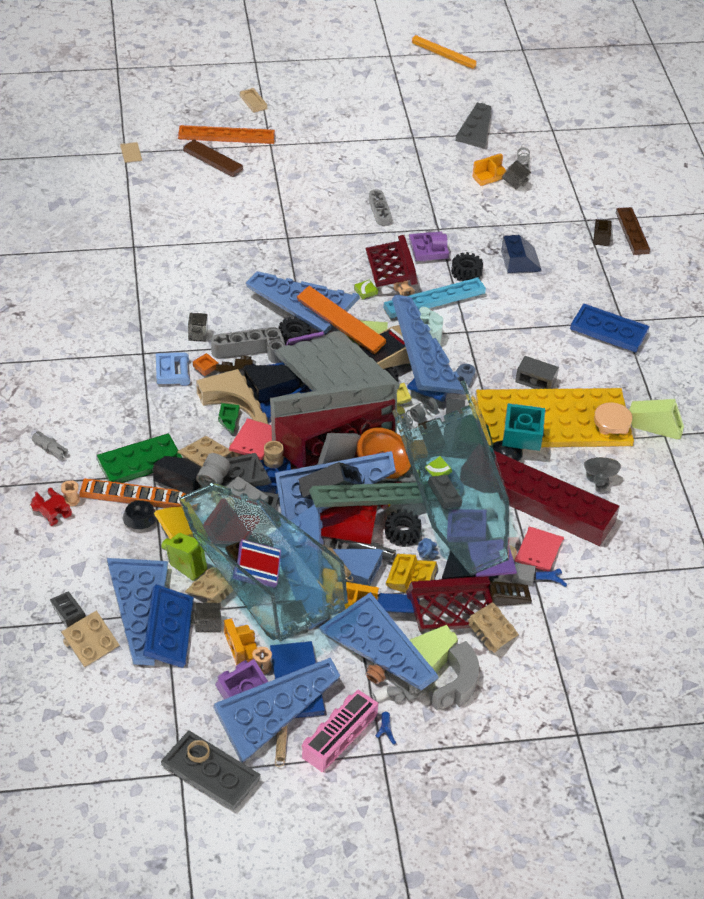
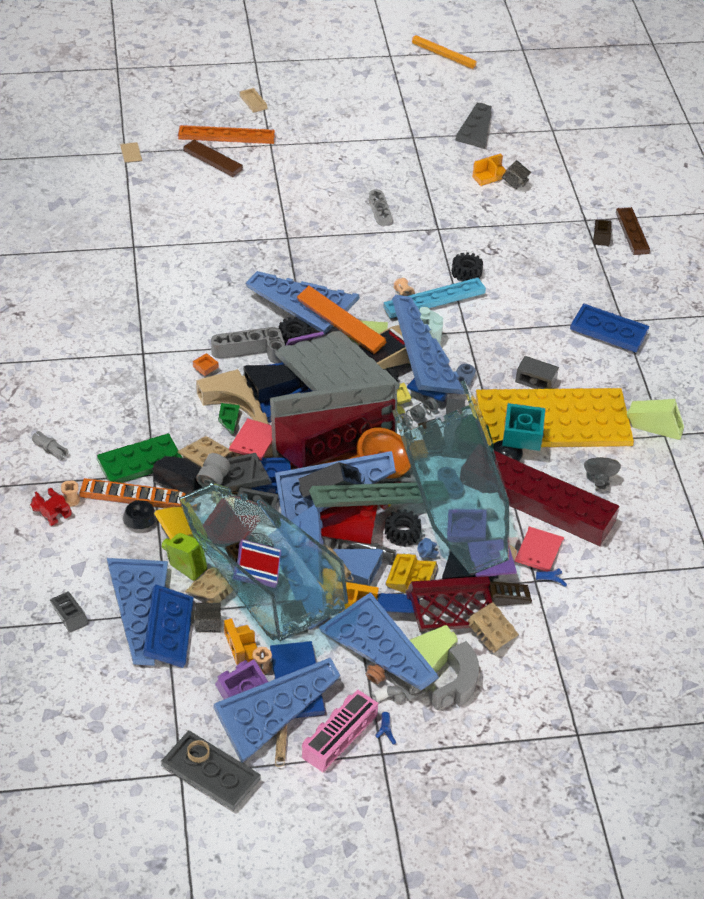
tan hinge [61,610,120,667] -> none
light blue plate [156,352,190,386] -> none
clear smoke brick [188,313,208,342] -> none
dark brown slope [216,356,256,373] -> none
light grey plate [225,476,268,513] -> none
tan wheel [264,441,283,468] -> none
light grey tile [318,433,361,465] -> none
lime tile [354,279,378,299] -> none
dark red fence [365,235,418,287] -> none
medium lavender plate [409,232,449,261] -> none
lime tile [425,456,452,477] -> none
dark grey plate [428,475,463,509] -> none
dark blue slope [501,235,541,273] -> none
light grey tile [512,563,536,586] -> none
light grey piece [517,147,530,178] -> none
light nougat tile [594,403,632,434] -> none

